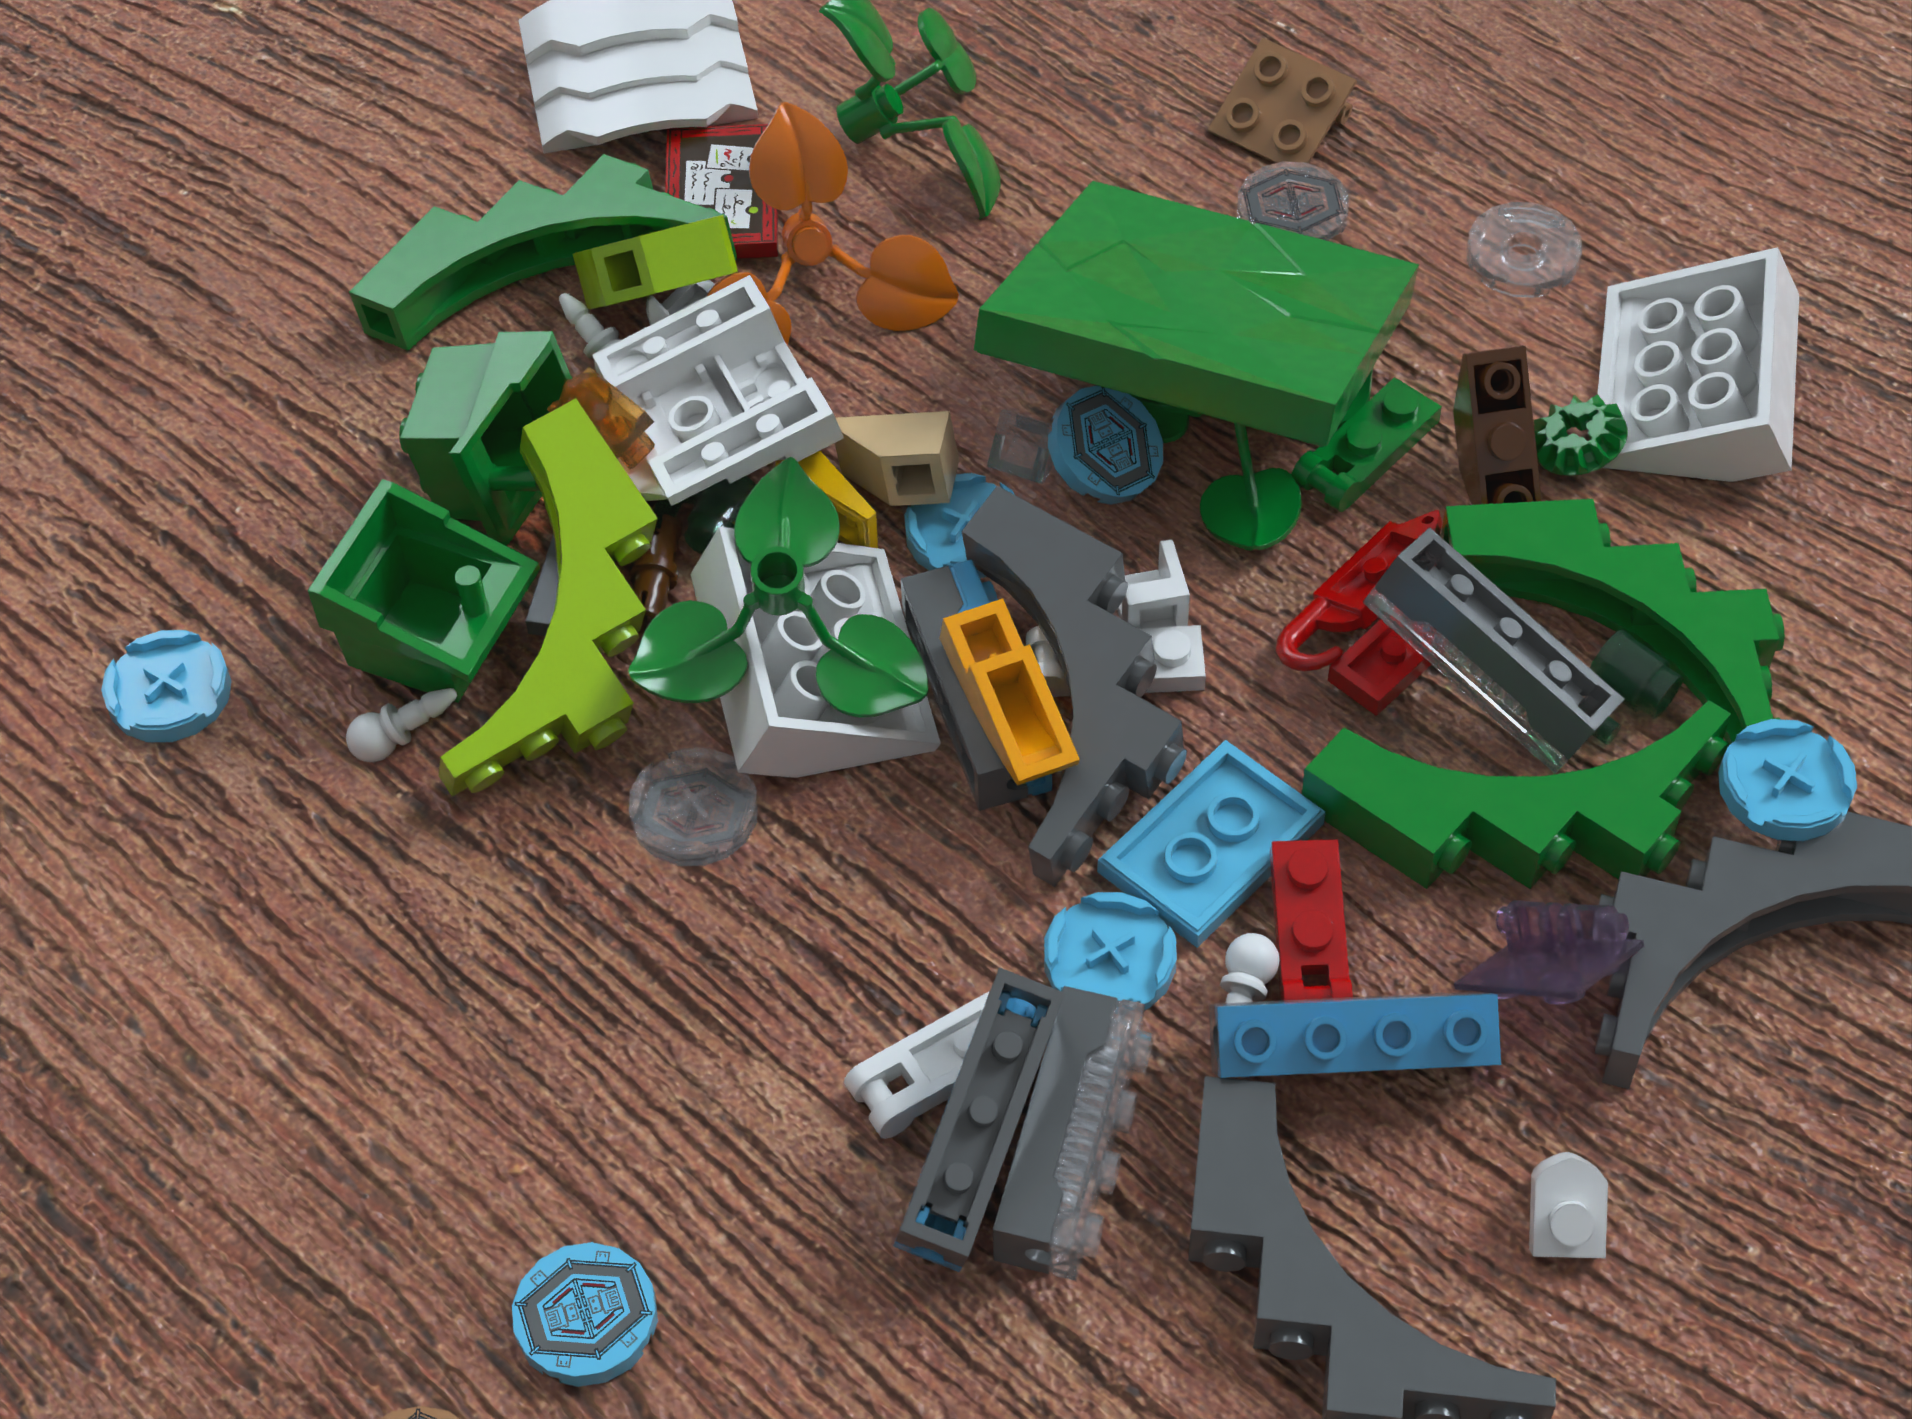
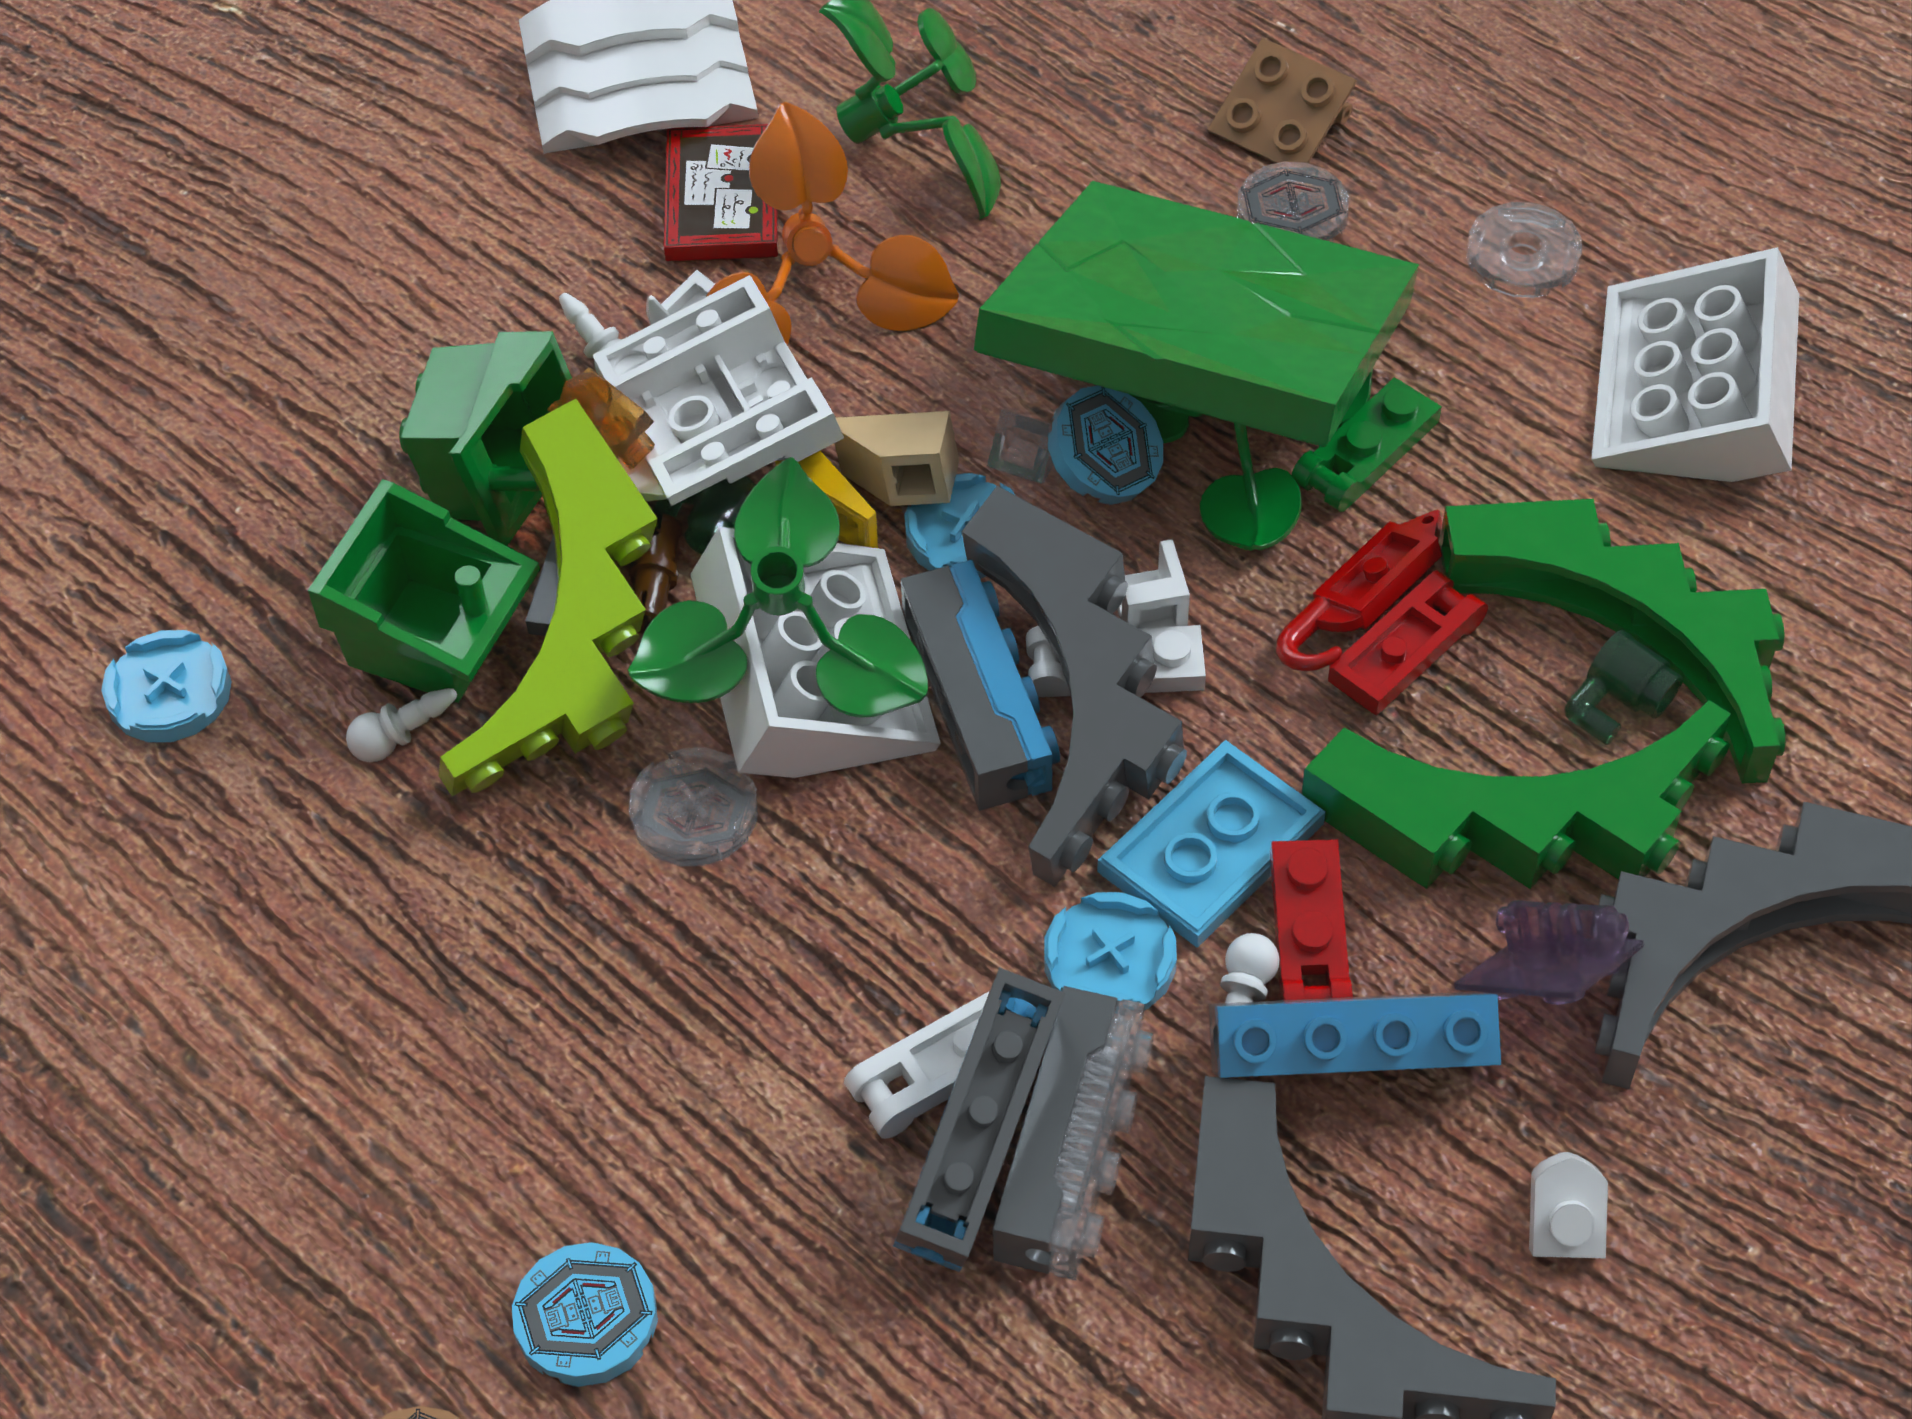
arch [349,154,737,350] -> none
lime slope [573,215,738,309] -> none
light orange slope [939,598,1080,786] -> none
dark grey piece [1363,528,1624,774] -> none
reddish brown slope [1453,345,1542,505] -> none
green gear [1534,394,1628,476] -> none
medium azure tile [1718,719,1857,841] -> none

